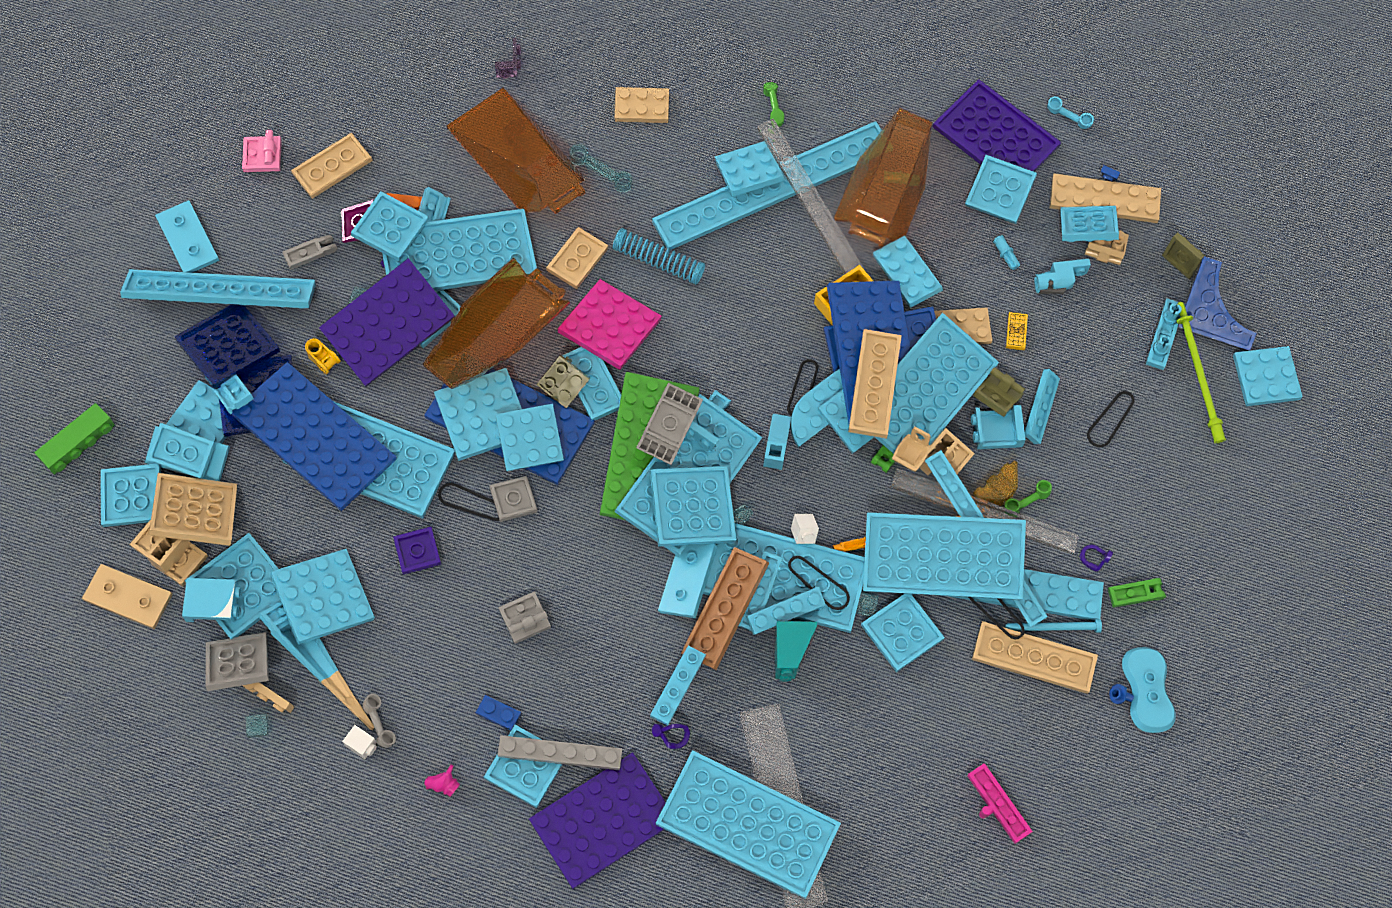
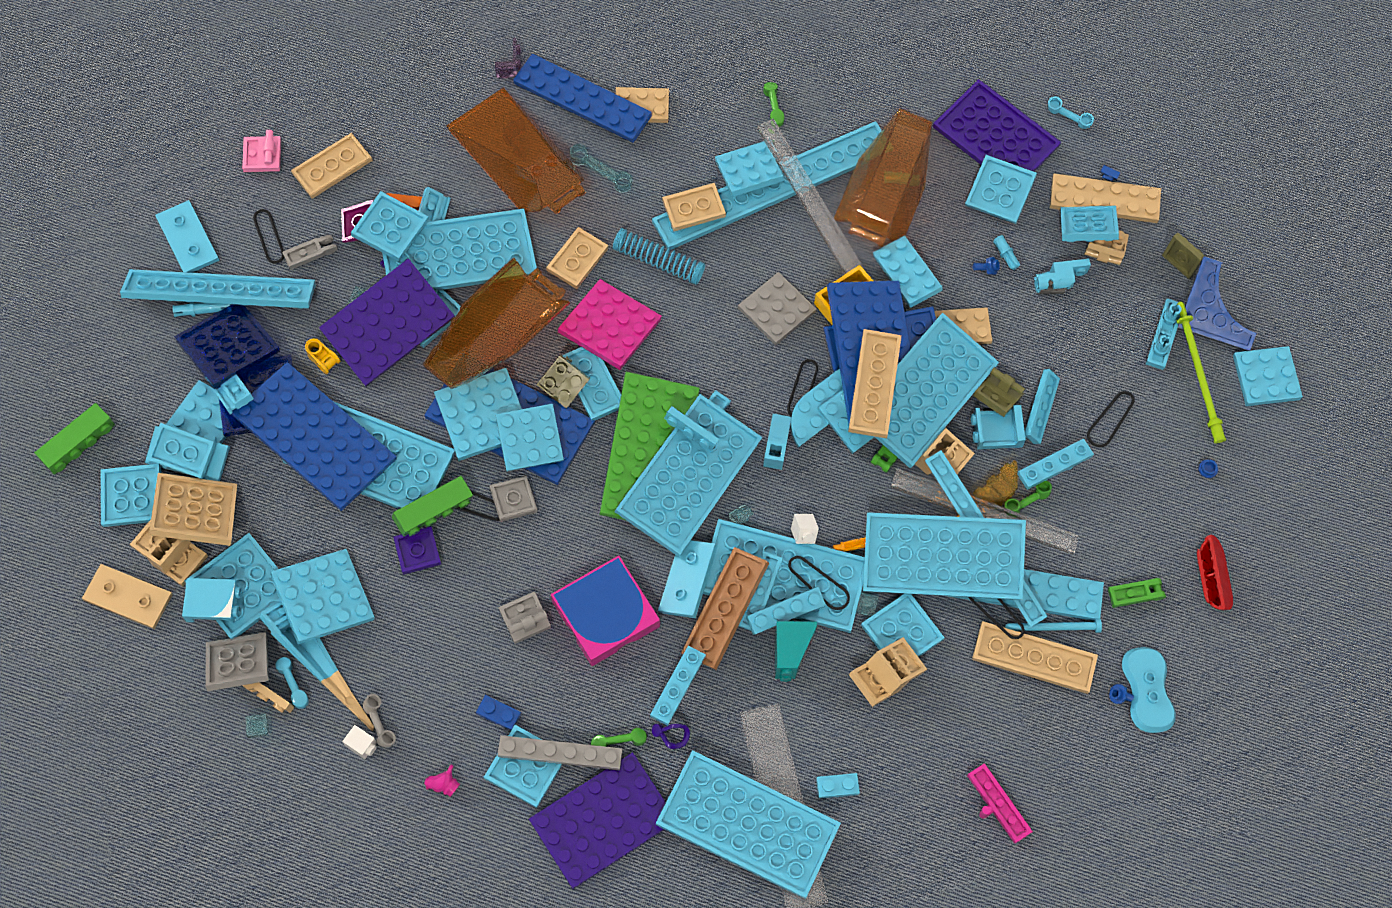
light grey plate [636,383,703,465] -> none
medium azure plate [650,466,736,546] -> none
tan piece [892,427,931,472] -> none
yellow tile [1006,312,1028,350] -> none
dark purple piece [1080,545,1113,571] -> none
none -> medium azure pin [173,302,232,317]
none -> black piece [253,209,284,264]
none -> medium azure bar [275,657,309,709]
none -> bright green brick [392,476,473,537]
none -> blue plate [513,54,652,143]
none -> blue tile [551,556,660,666]
none -> bright green bar [591,728,647,747]
none -> tan plate [662,183,726,231]
none -> light grey plate [738,272,817,346]
none -> medium azure plate [816,773,860,799]
none -> tan bracket [849,637,927,707]
none -> blue plate [973,257,1000,275]
none -> medium azure plate [1017,439,1094,490]
none -> red brick [1197,534,1233,610]
none -> blue plate [1198,460,1218,478]

